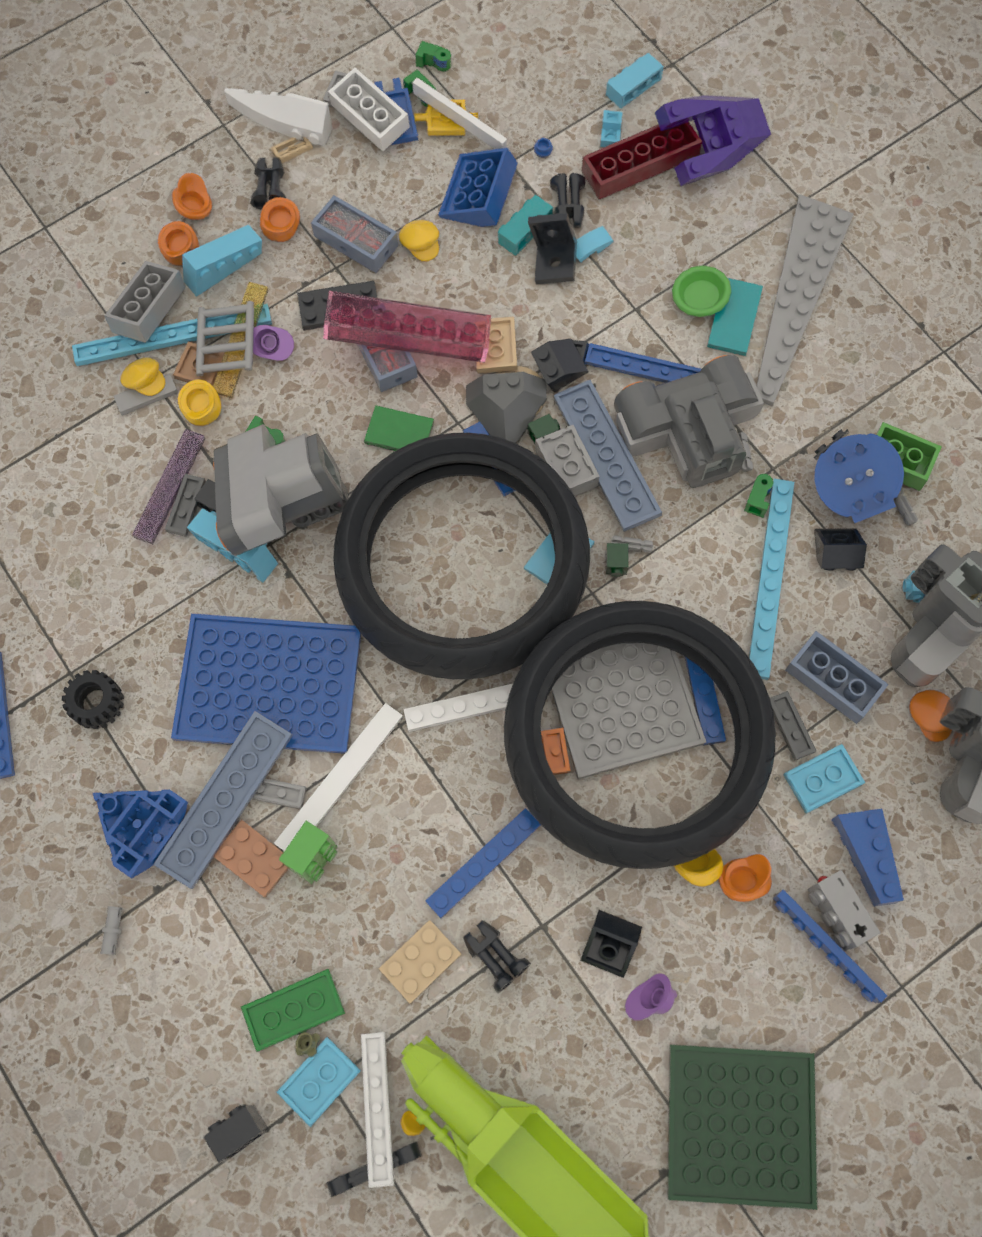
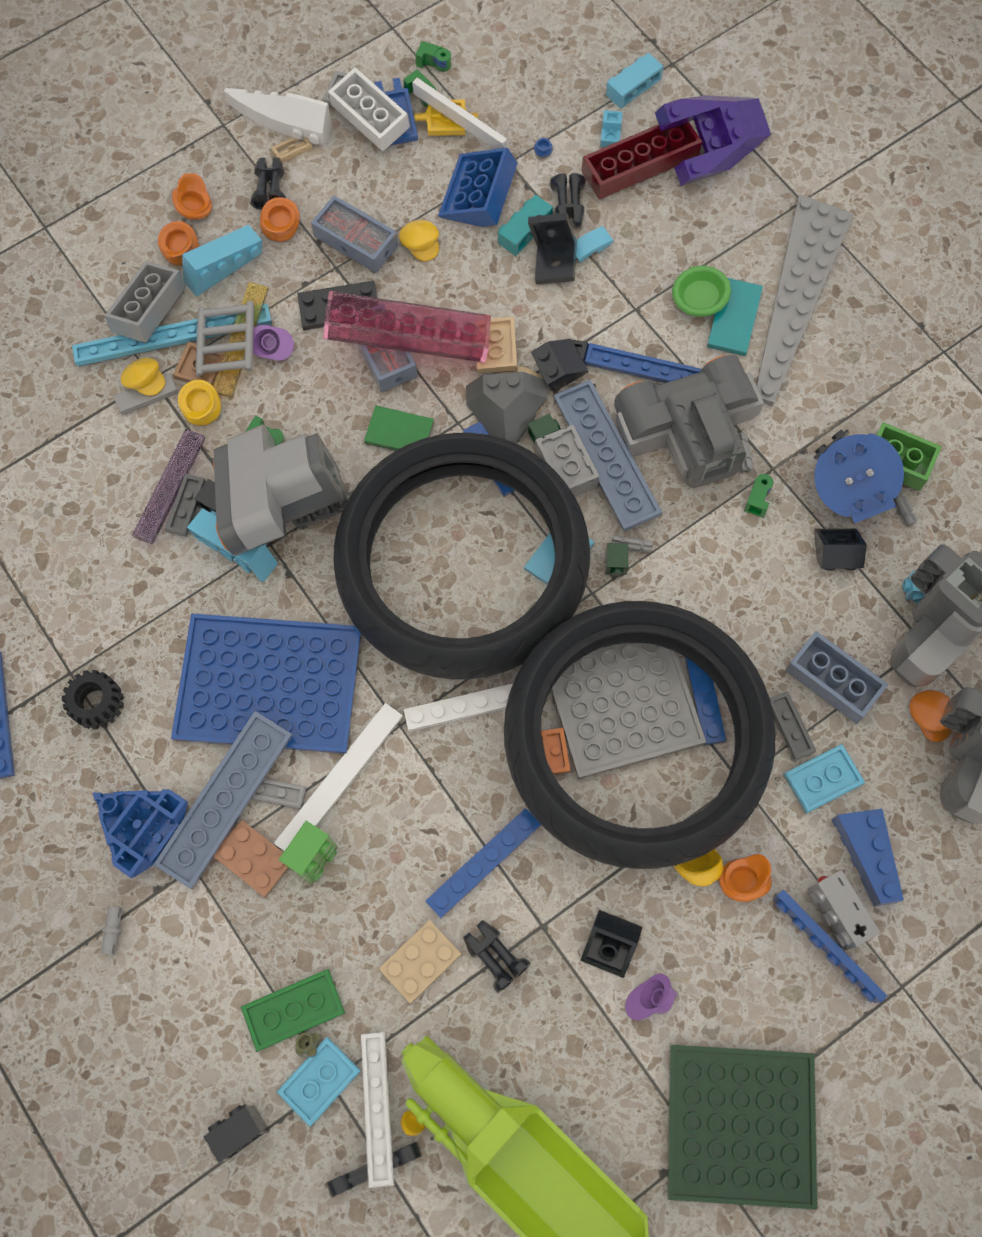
medium azure plate [749,479,794,680] -> none

